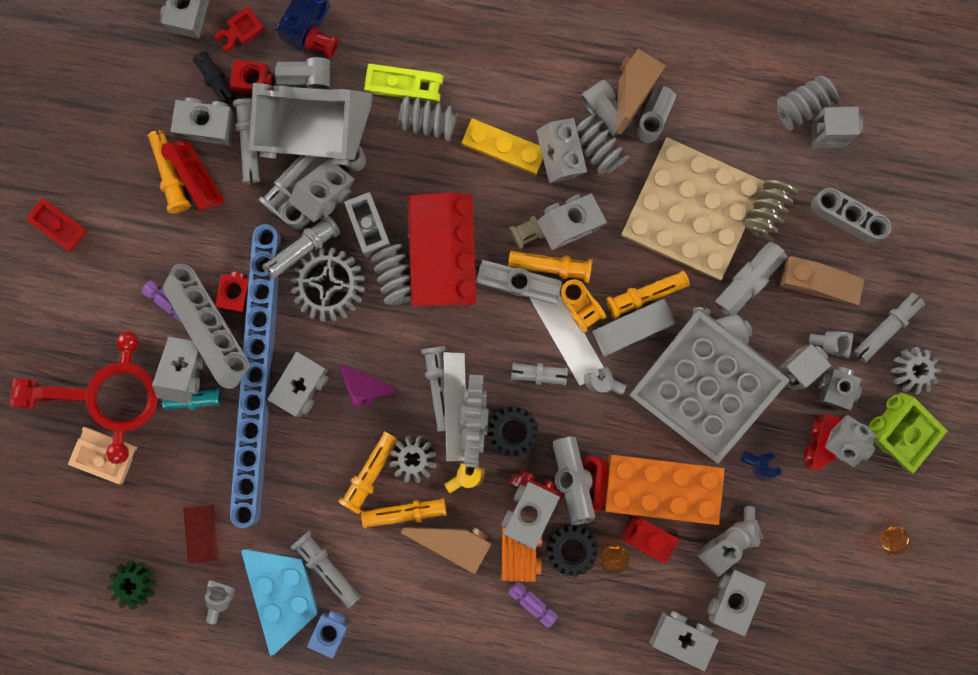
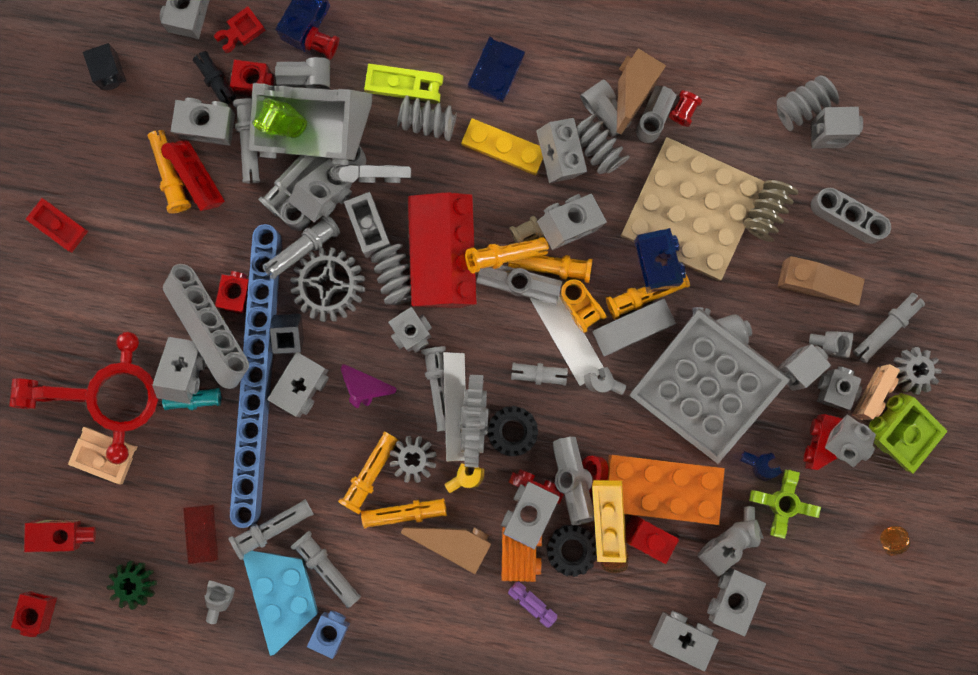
medium lavender axle [142,280,182,323] -> none
light grey piece [714,241,788,316] -> none
none -> red brick [11,591,57,637]
none -> red torso [24,520,96,552]
none -> black brick [83,43,126,90]
none -> light grey pin [228,499,314,560]
none -> clear neon green piece [252,98,307,138]
none -> black brick [270,314,304,354]
none -> light grey hinge [329,164,411,183]
none -> light grey brick [388,307,432,353]
none -> light orange pin [465,237,549,273]
none -> clear blue plate [468,36,525,103]
none -> yellow plate [592,480,627,562]
none -> clear blue brick [634,228,686,294]
none -> red bush [669,90,702,127]
none -> lime pin [749,470,821,539]
none -> light nougat plate [852,364,900,420]

